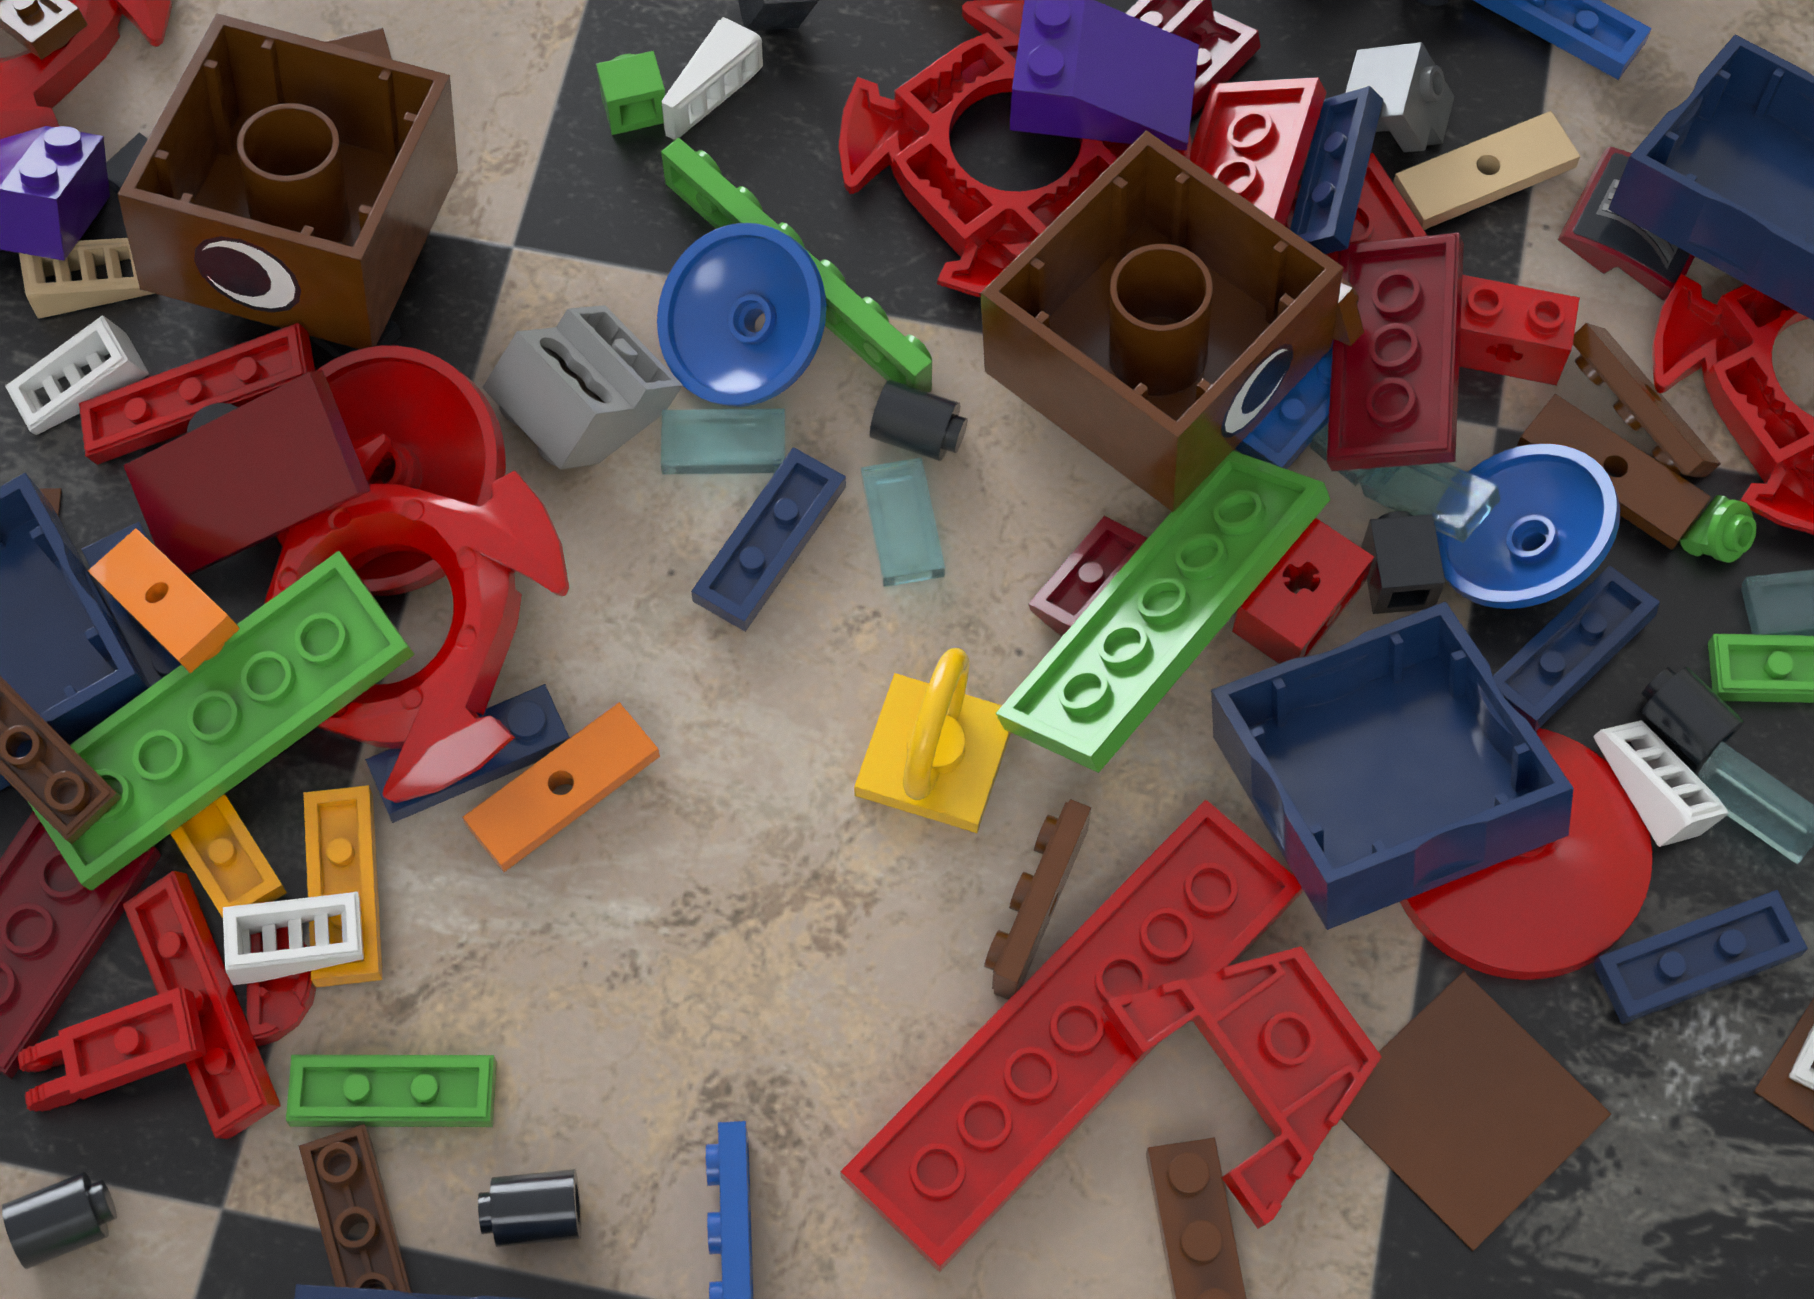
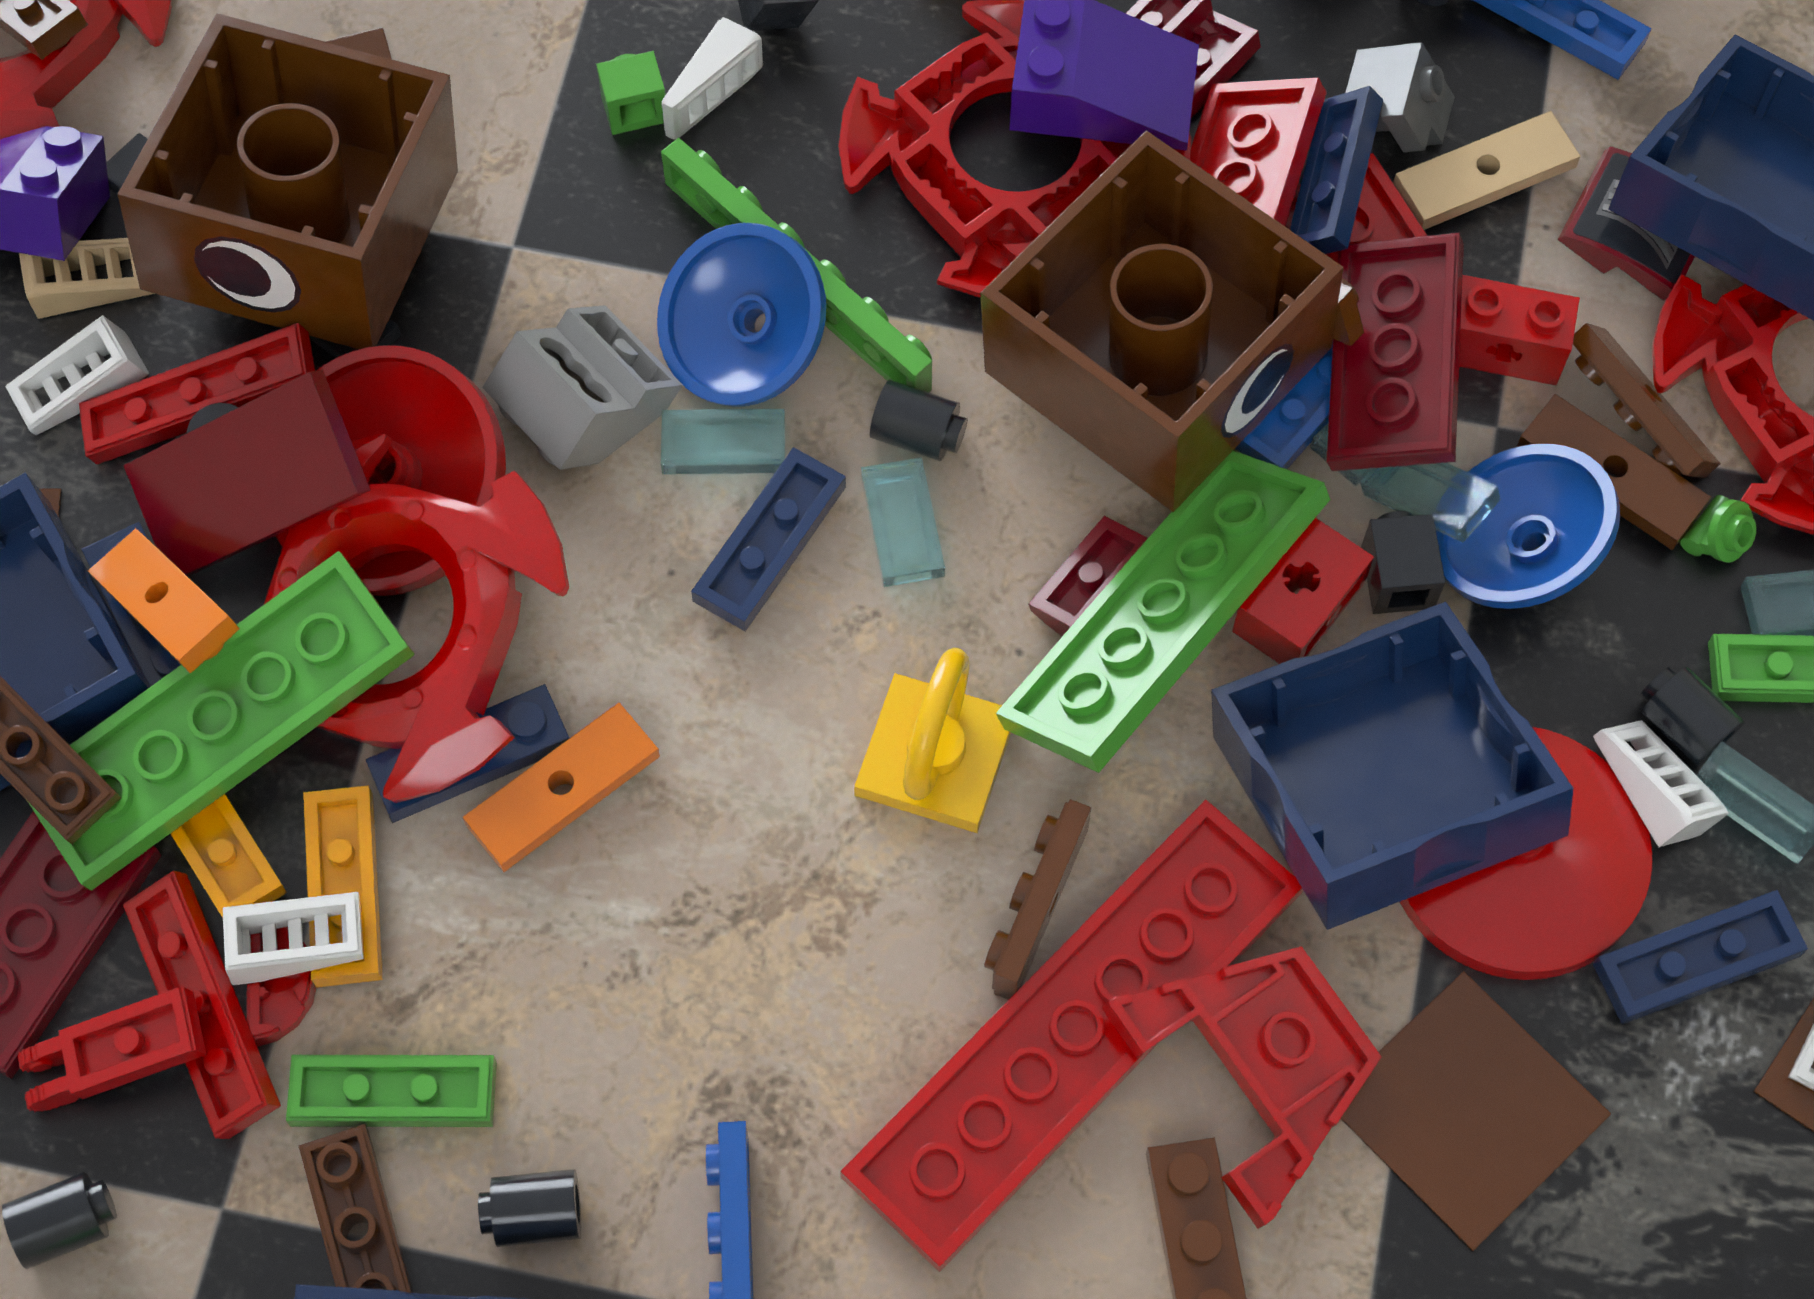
dark blue plate [1493,565,1660,732] -> none

